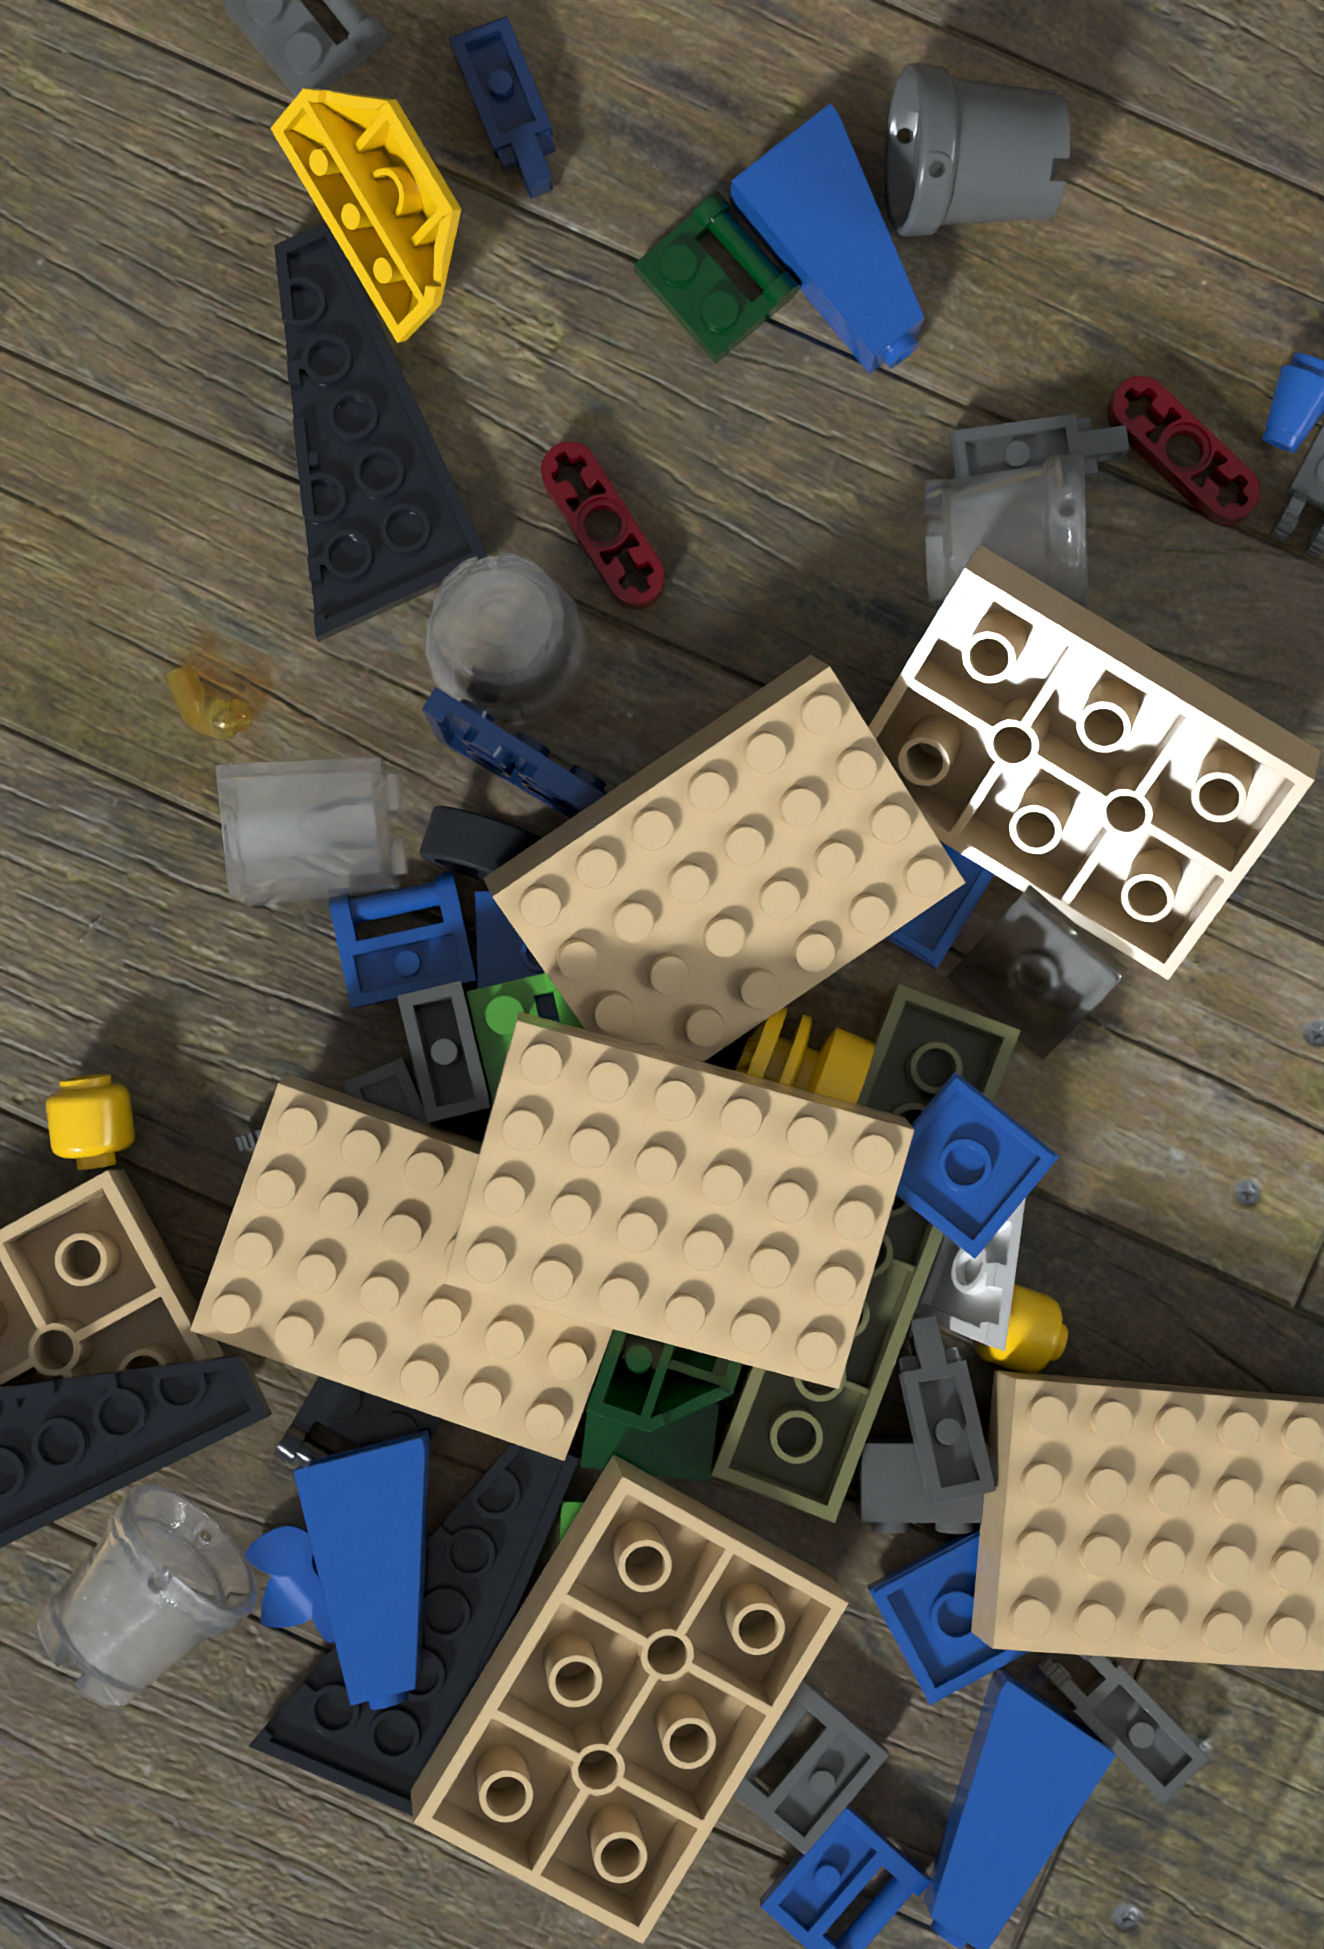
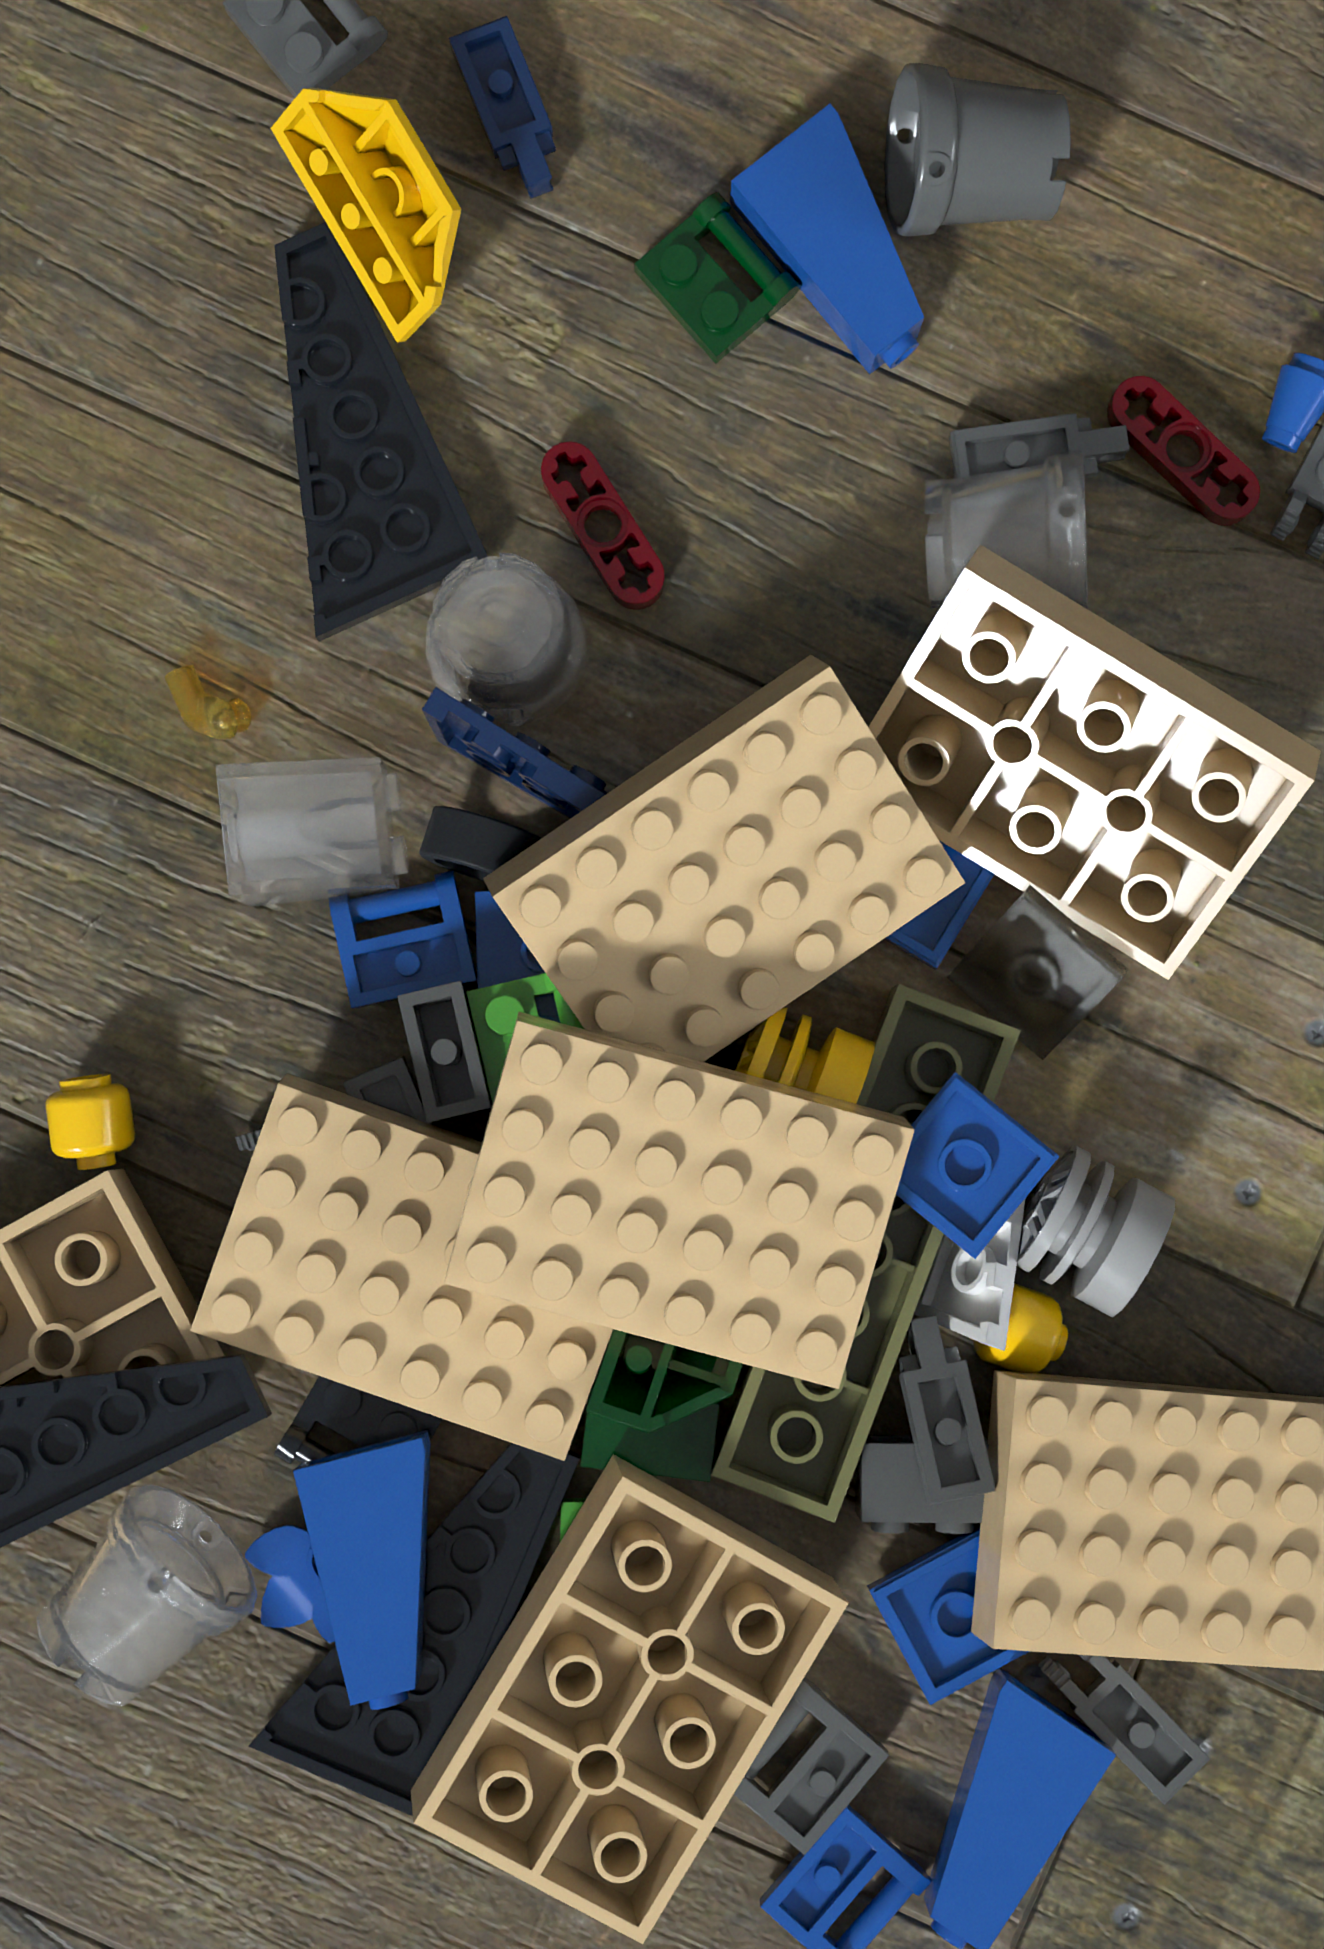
none -> light grey wheel [1017,1146,1175,1317]

